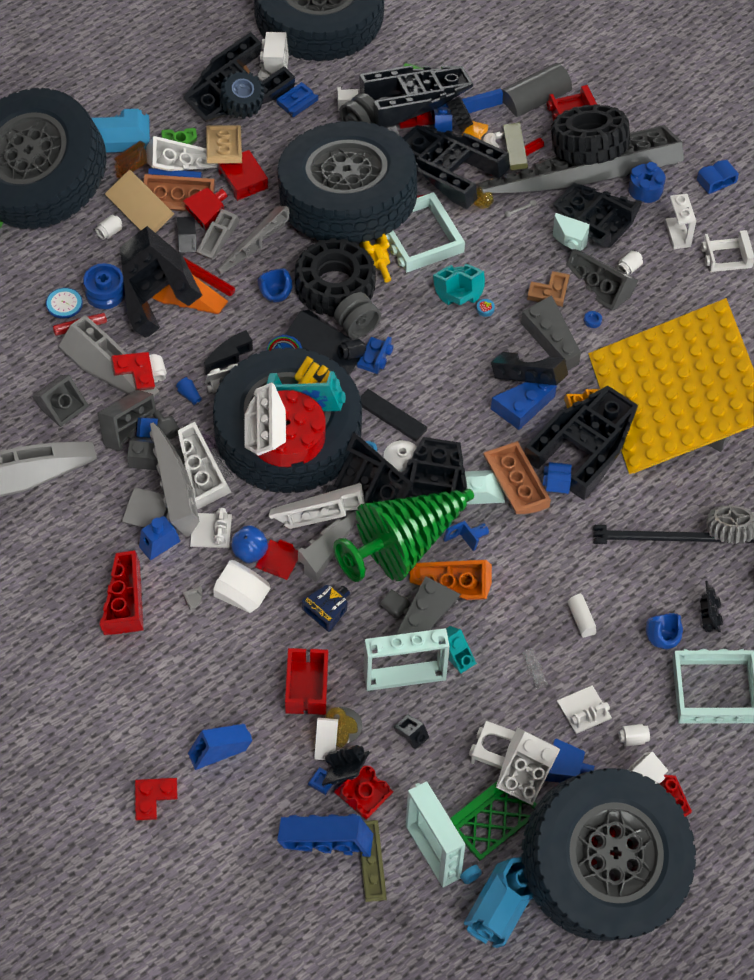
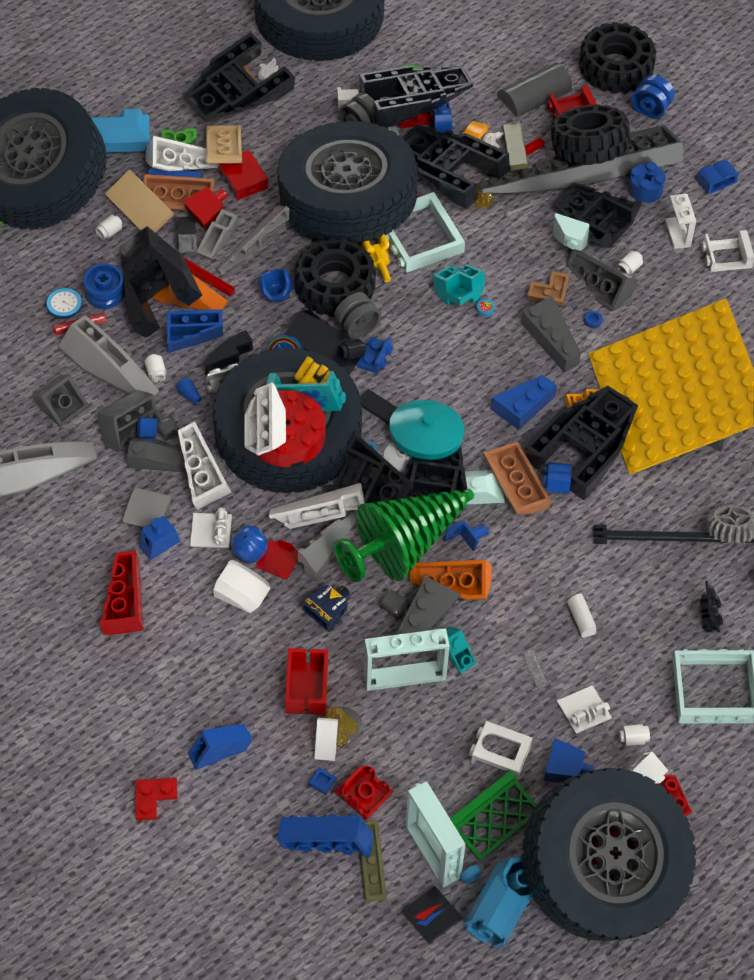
red plate [111,352,155,391] -> none
clear orange plate [114,141,147,179] -> none
light grey wedge [150,422,200,537] -> none
light grey tile [183,586,203,611] -> none
black wheel [219,71,264,119] -> none
white slope [260,32,289,74] -> none
blue plate [277,82,318,117] -> none
black hinge [322,745,370,786] -> none
black bracket [394,714,429,749] -> none
black tyre [447,96,473,130] -> none
blue tile [462,88,503,113] -> none
black arch [491,352,568,385] -> none
white slope [496,728,560,805] -> none
blue piece [646,613,683,650] -> none
none -> blue wedge [167,309,223,353]
none -> teal dish [389,400,465,460]
none -> black tile [402,886,462,944]
none -> black tyre [579,22,656,94]
none -> blue wheel [631,74,675,119]

